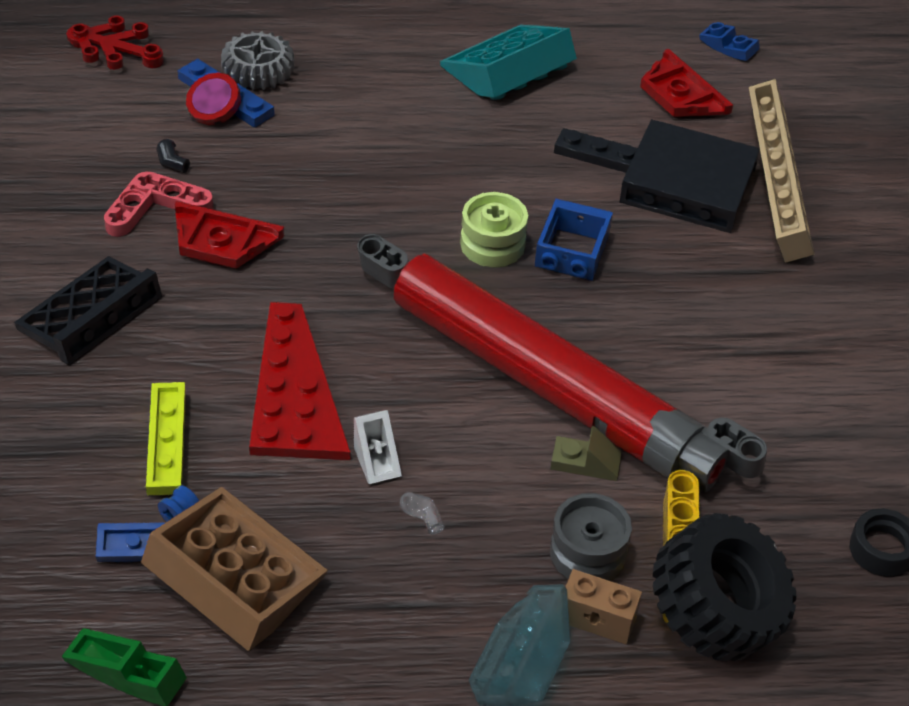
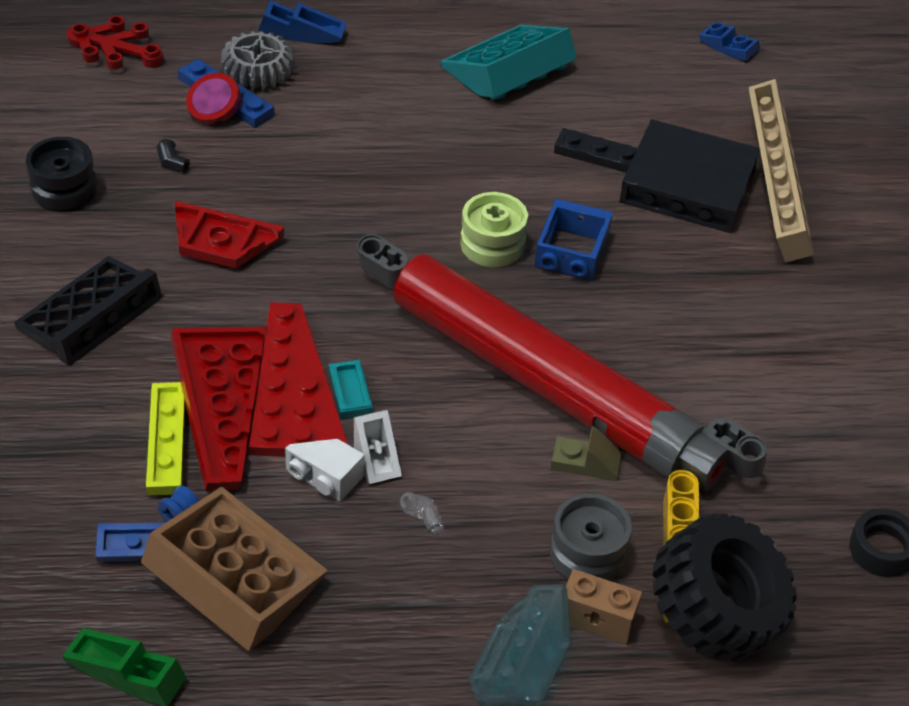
coral beam [104,171,213,237] -> none
red wing [640,49,733,117] -> none
none -> black wheel [26,137,97,210]
none -> red wing [171,327,266,492]
none -> blue slope [258,0,347,43]
none -> white slope [285,439,365,502]
none -> teal tile [329,360,373,420]

